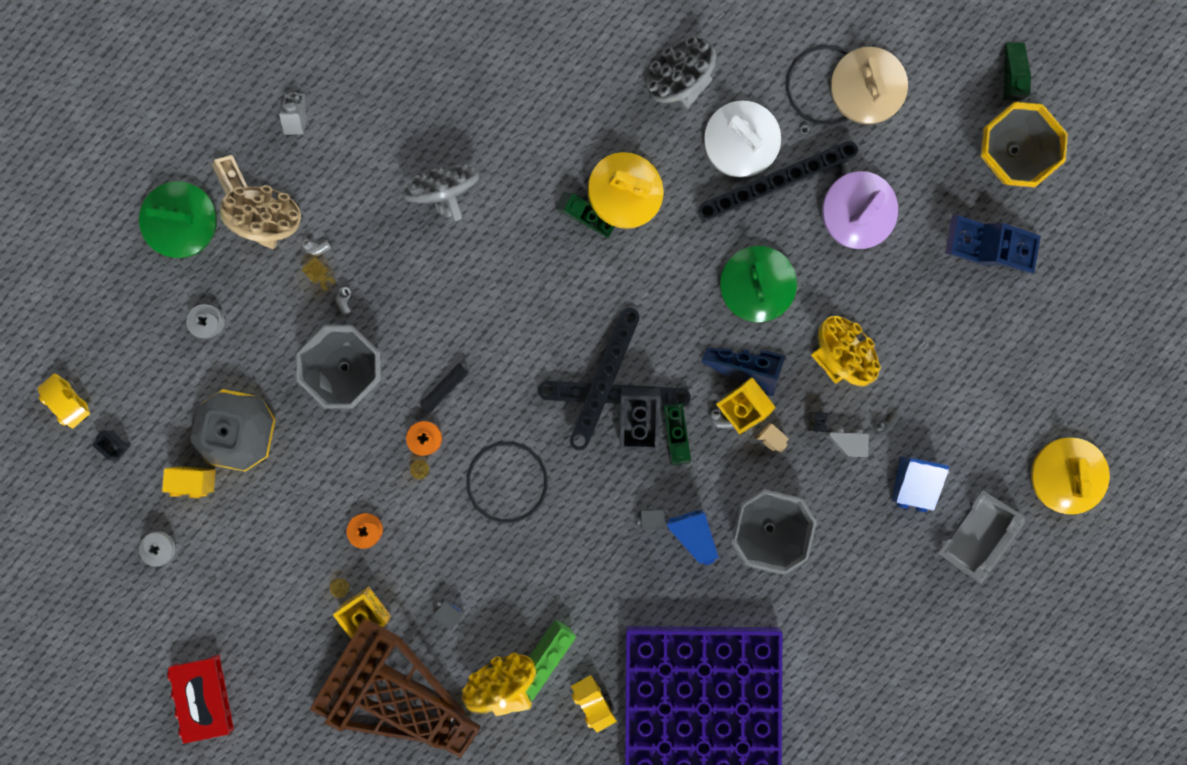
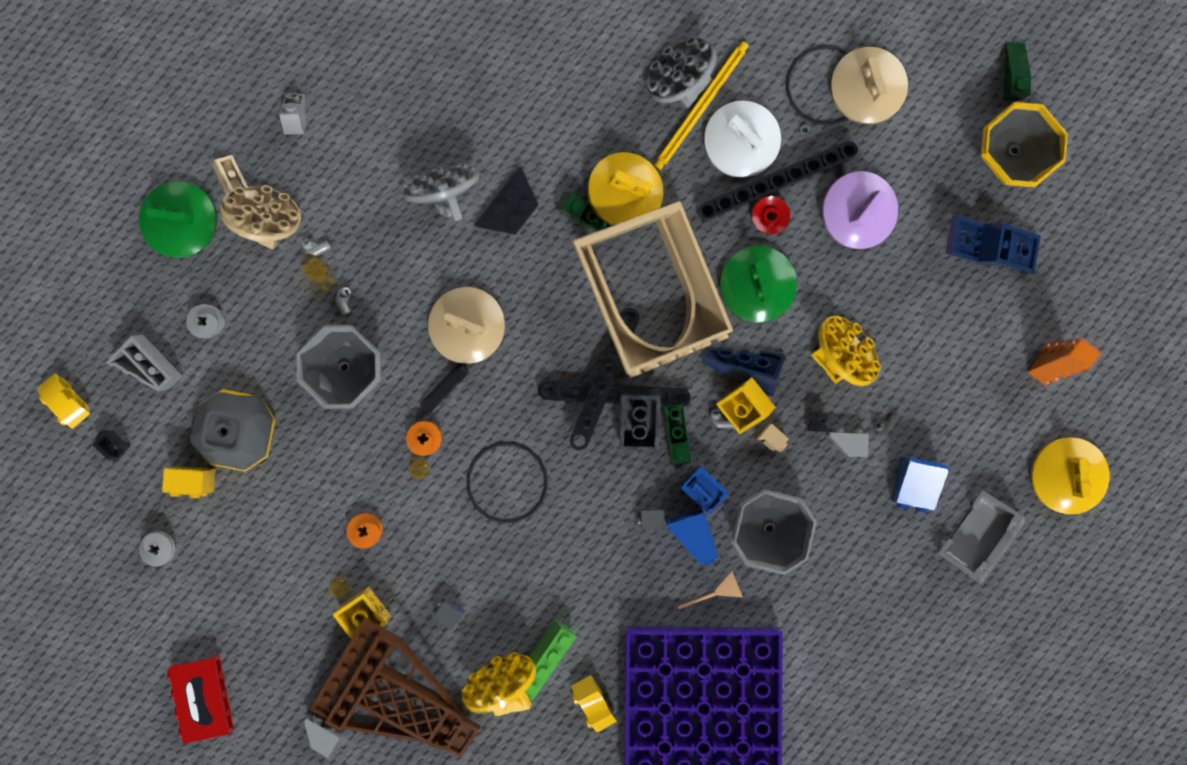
none -> light grey wedge [106,335,182,392]
none -> light grey slope [304,714,343,758]
none -> tan bracket [428,287,505,364]
none -> black wing [474,167,539,235]
none -> tan panel [573,201,733,377]
none -> yellow piece [654,41,749,170]
none -> light nougat piece [677,571,743,610]
none -> blue piece [679,465,729,515]
none -> red dish [752,196,791,235]
none -> orange wedge [1028,338,1101,386]

